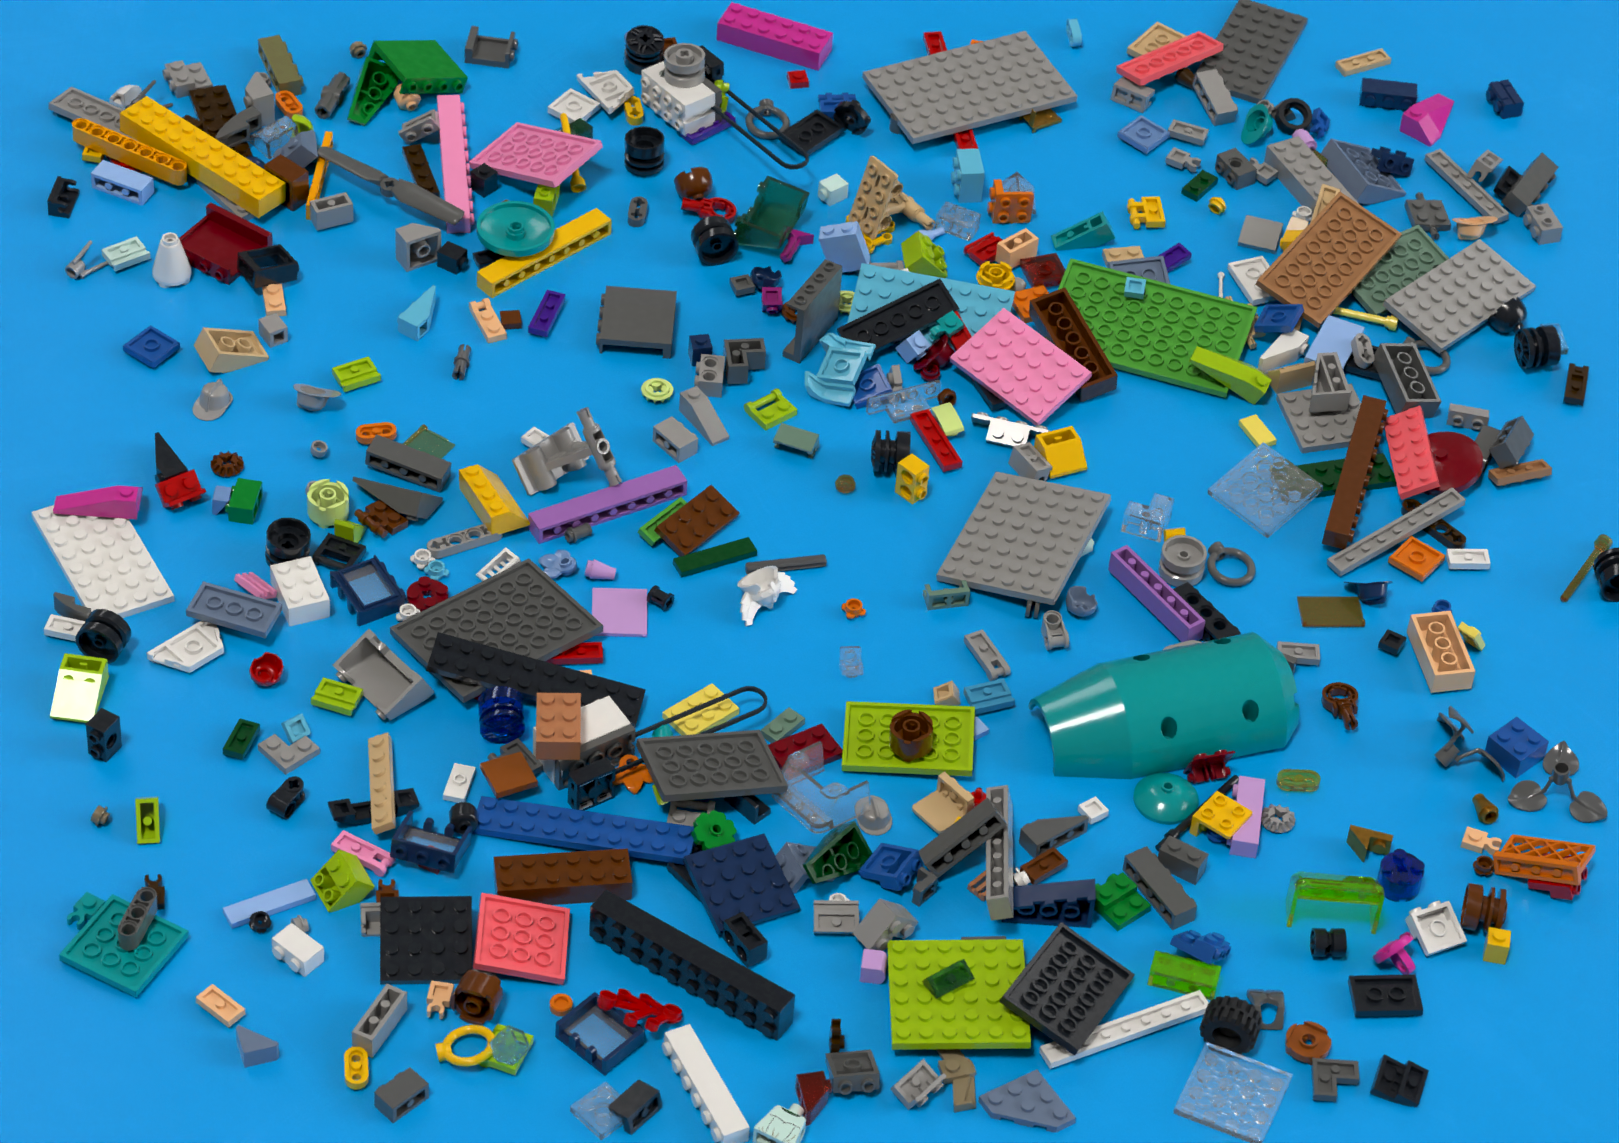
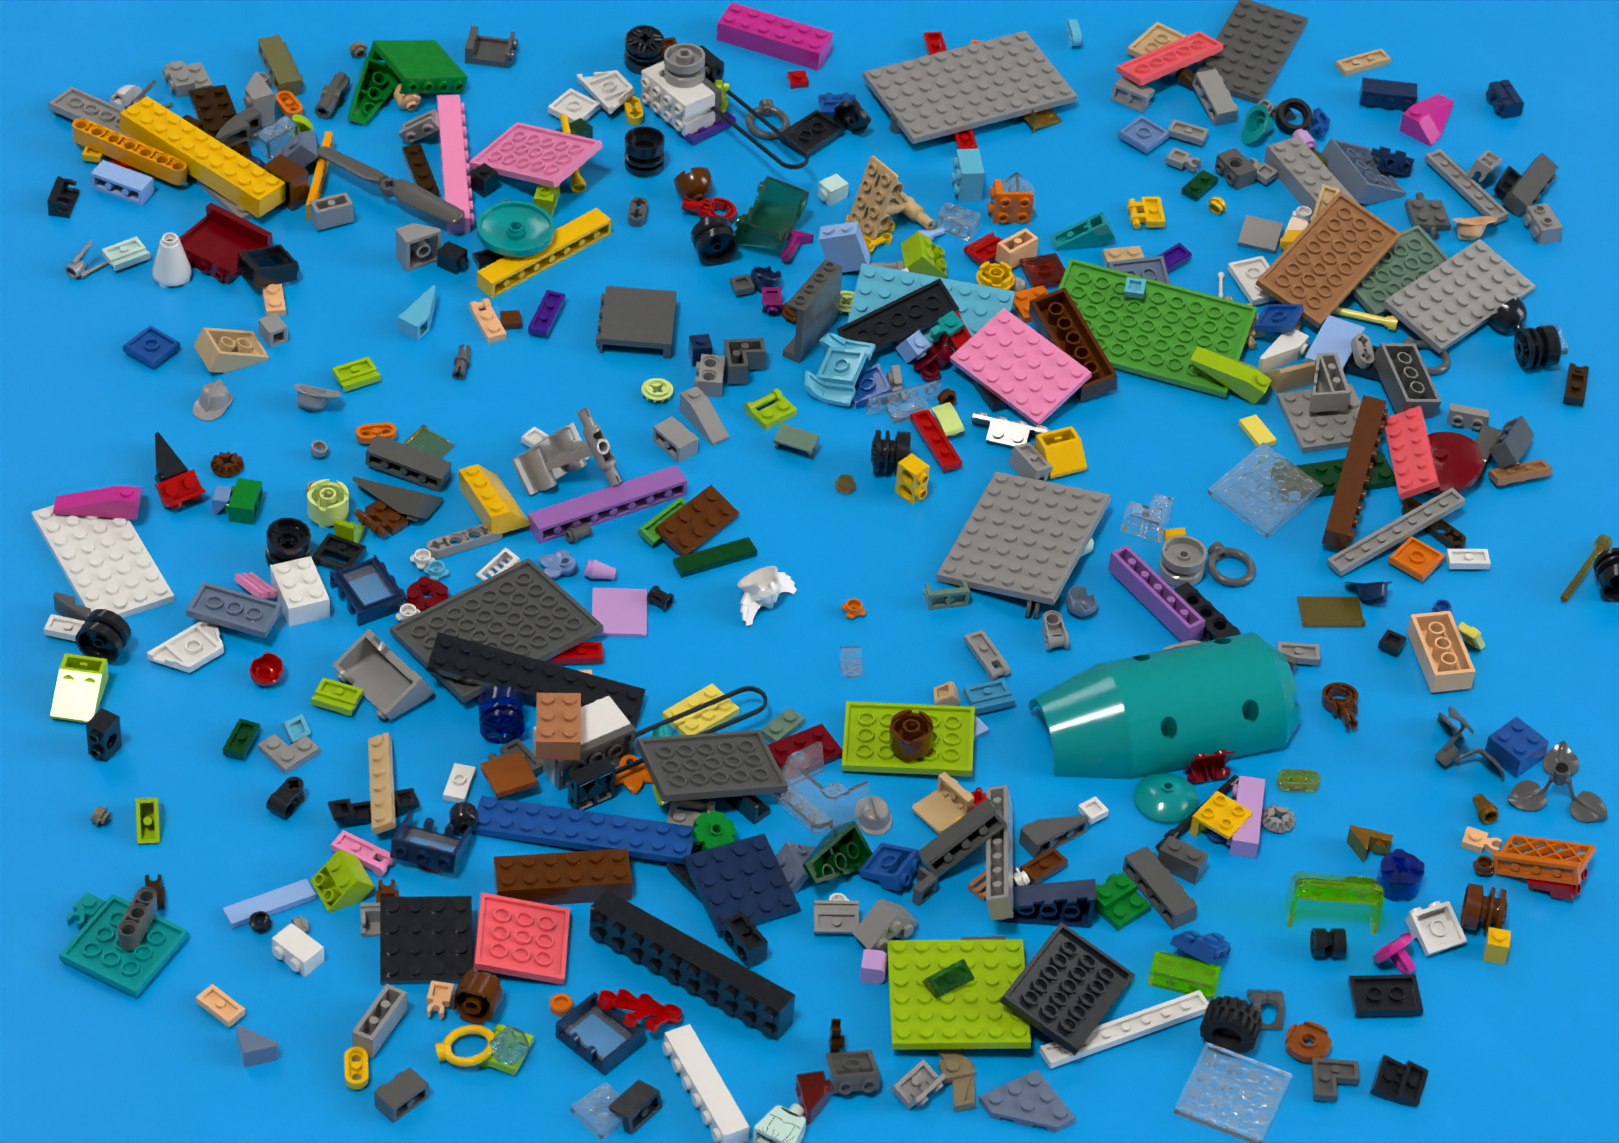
dark grey axle [745,554,827,575] -> none

